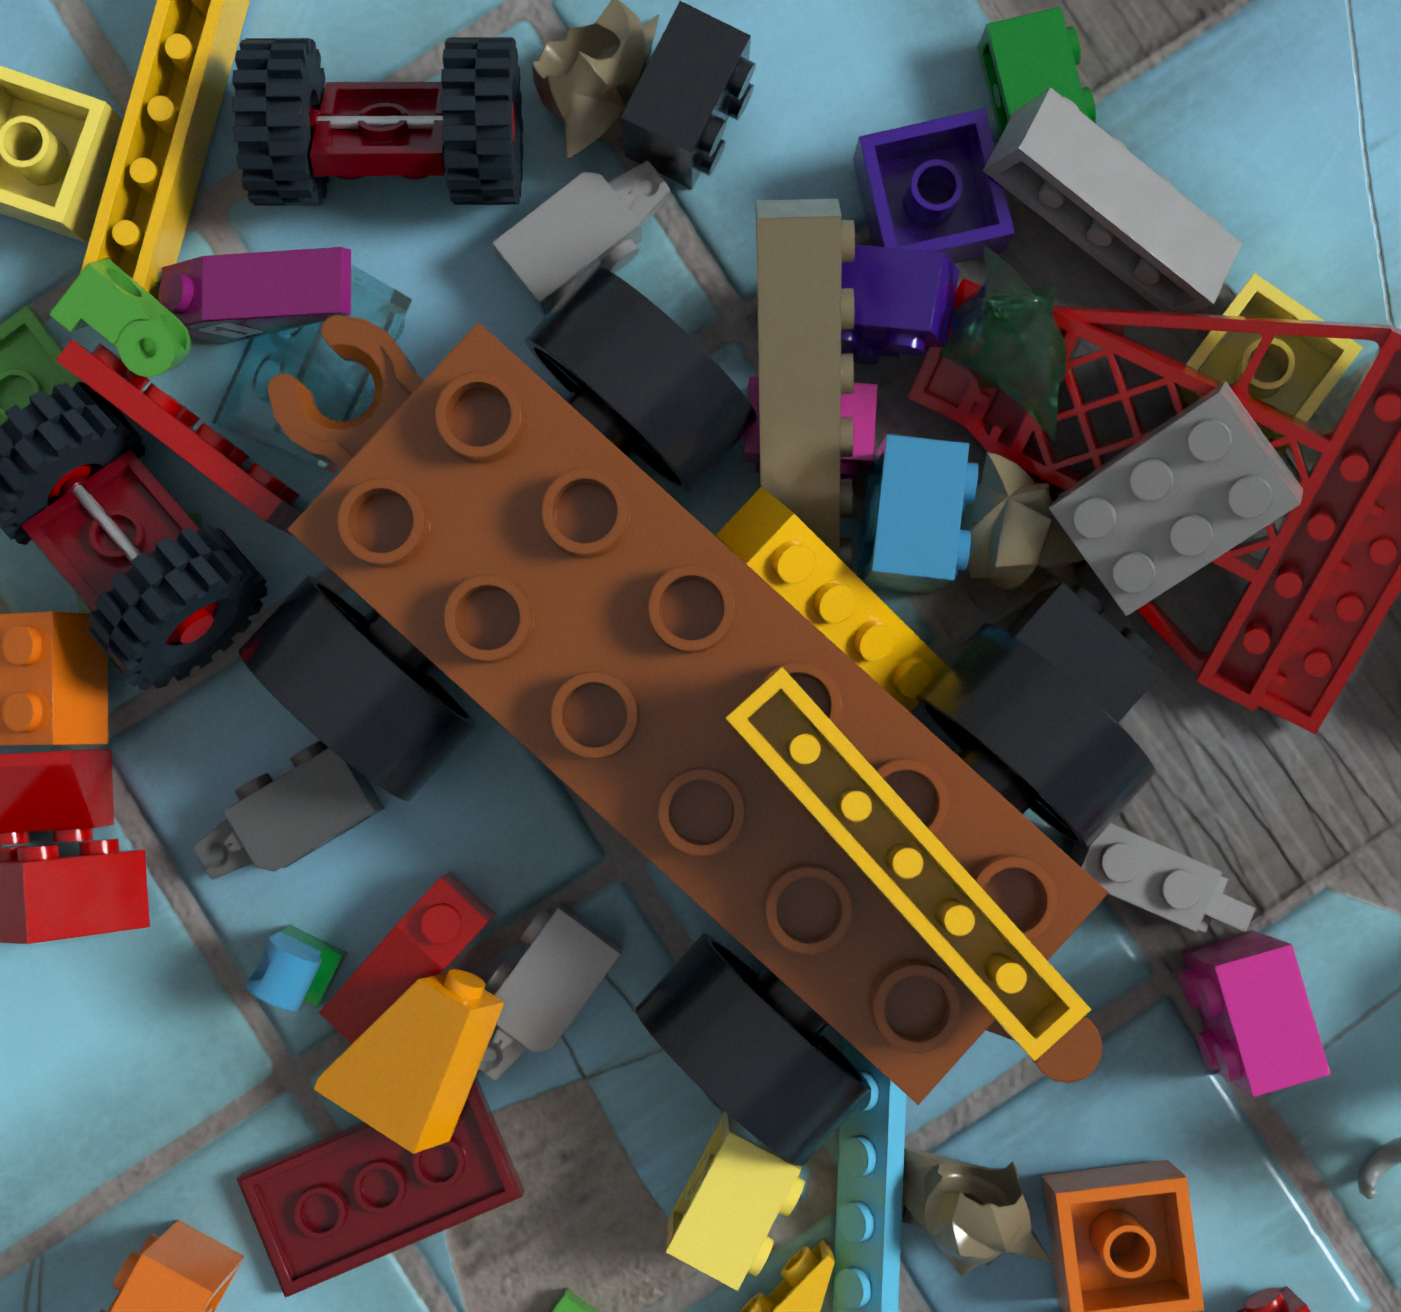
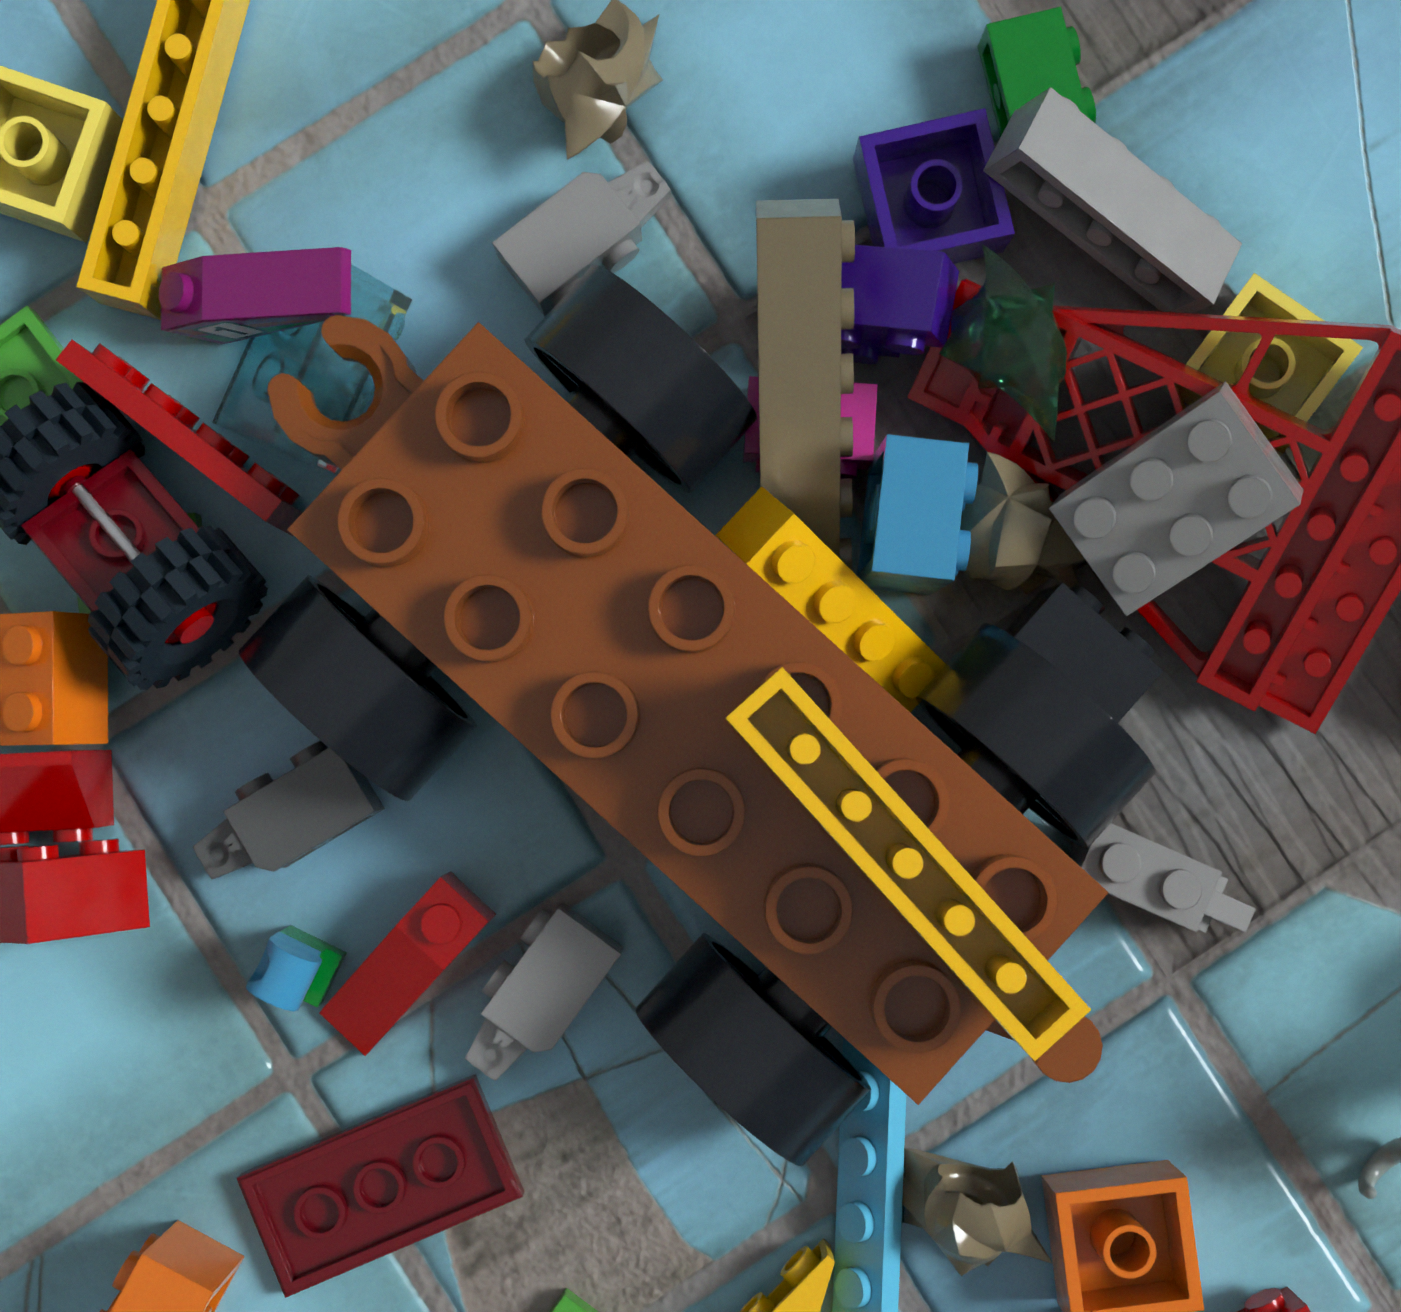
bright green leg [49,258,191,377] -> none
black plate [232,37,523,206] -> none
light orange slope [314,969,505,1154] -> none
black brick [621,1,756,189] -> none
light yellow brick [666,1111,805,1291] -> none
dark pink brick [1179,930,1331,1097] -> none

